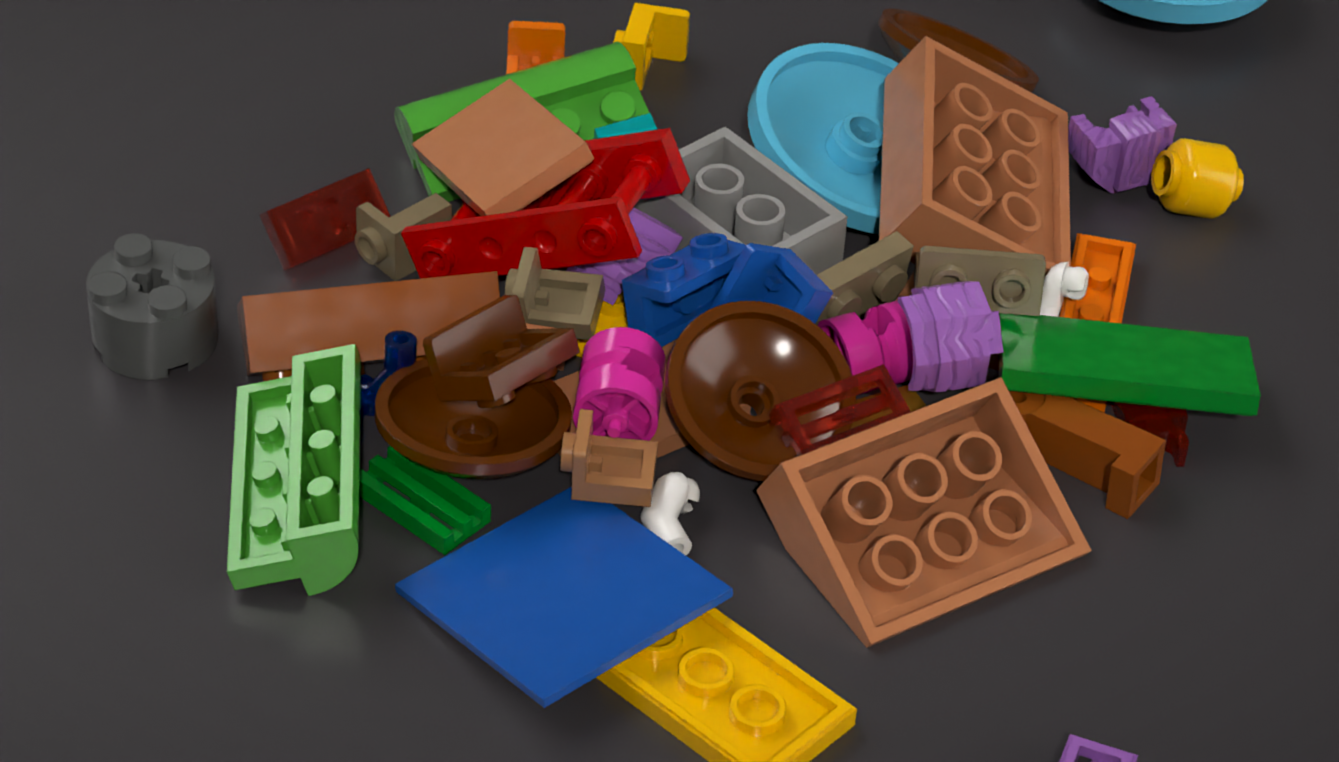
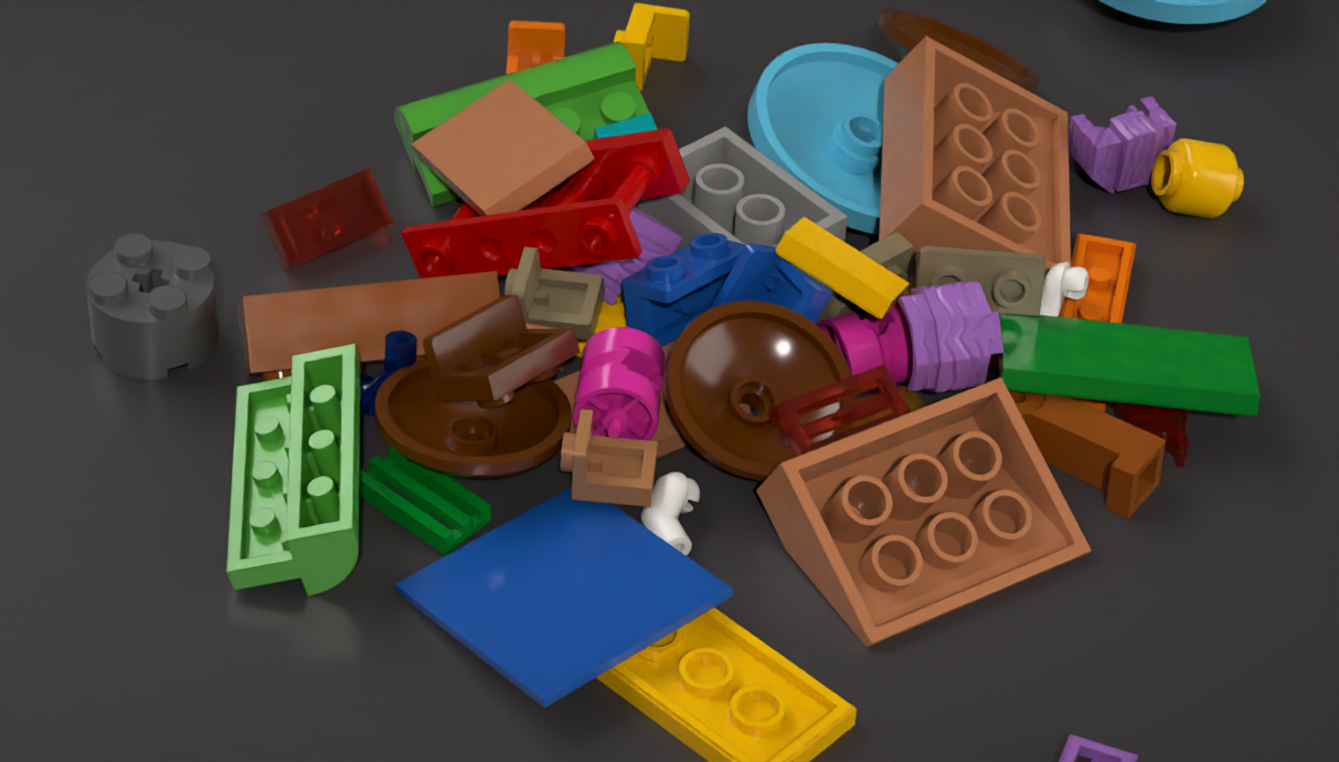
dark tan bracket [355,193,452,281] -> none
none -> yellow tile [775,217,910,319]

